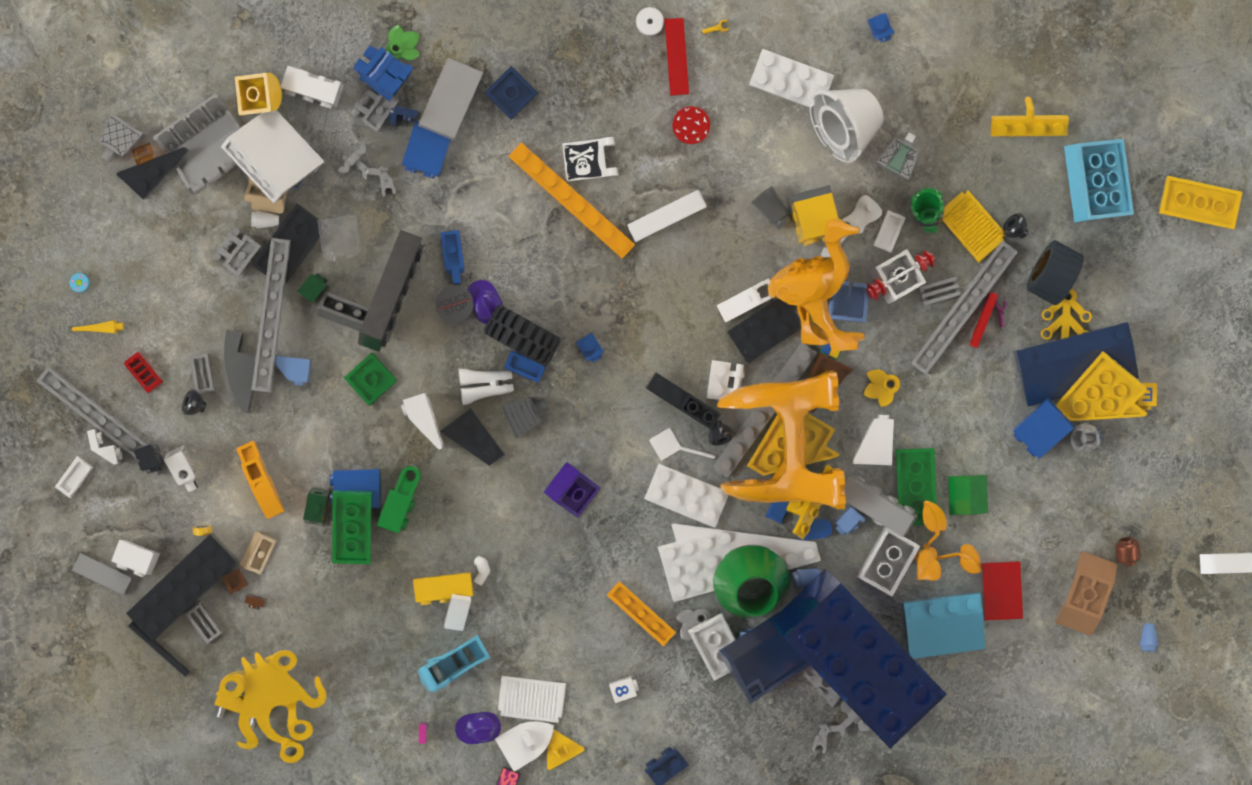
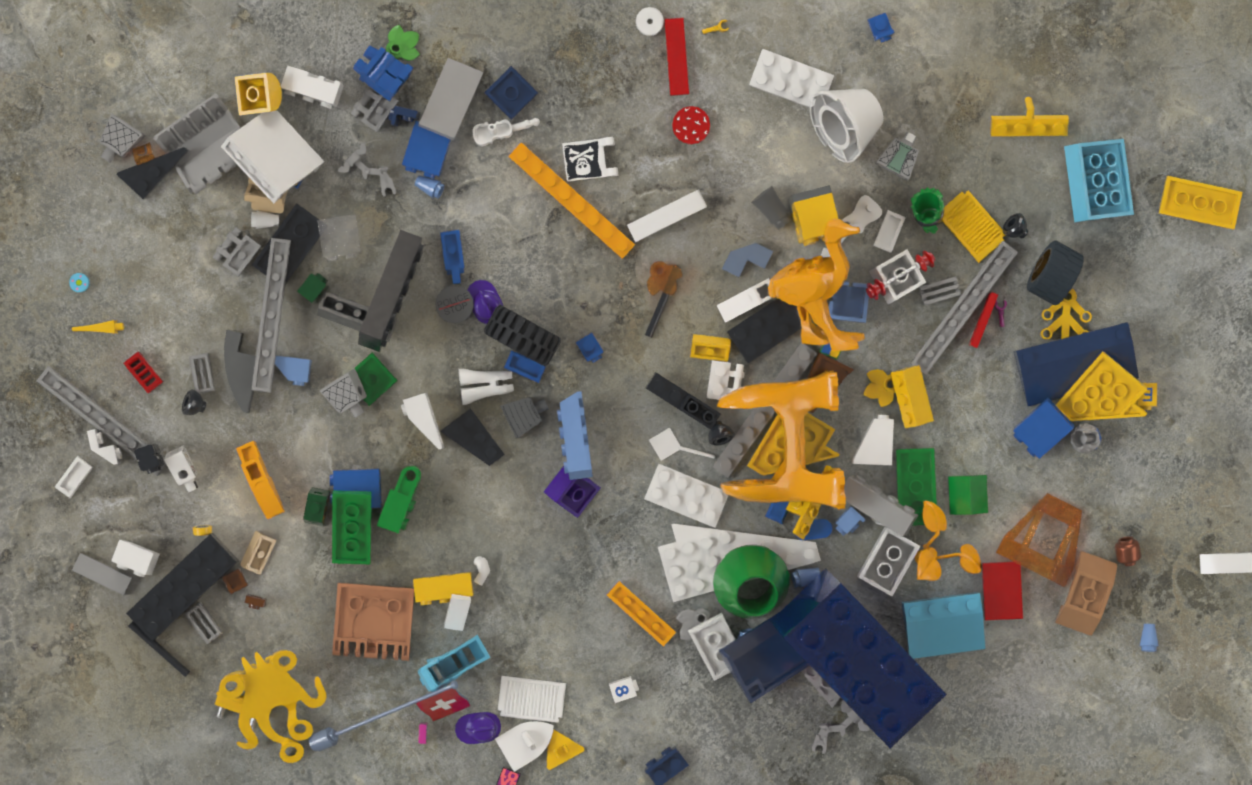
none -> flag [309,681,470,751]
none -> light grey torso [320,368,367,418]
none -> nougat hinge [332,583,414,661]
none -> medium blue cone [414,175,444,199]
none -> white piece [473,118,540,147]
none -> medium blue wedge [557,391,593,480]
none -> black bar [645,264,681,338]
none -> clear orange plate [647,261,683,296]
none -> yellow slope [690,334,731,362]
none -> sand blue tile [722,243,773,277]
none -> yellow brick [891,365,934,428]
none -> clear orange windscreen [996,493,1082,587]

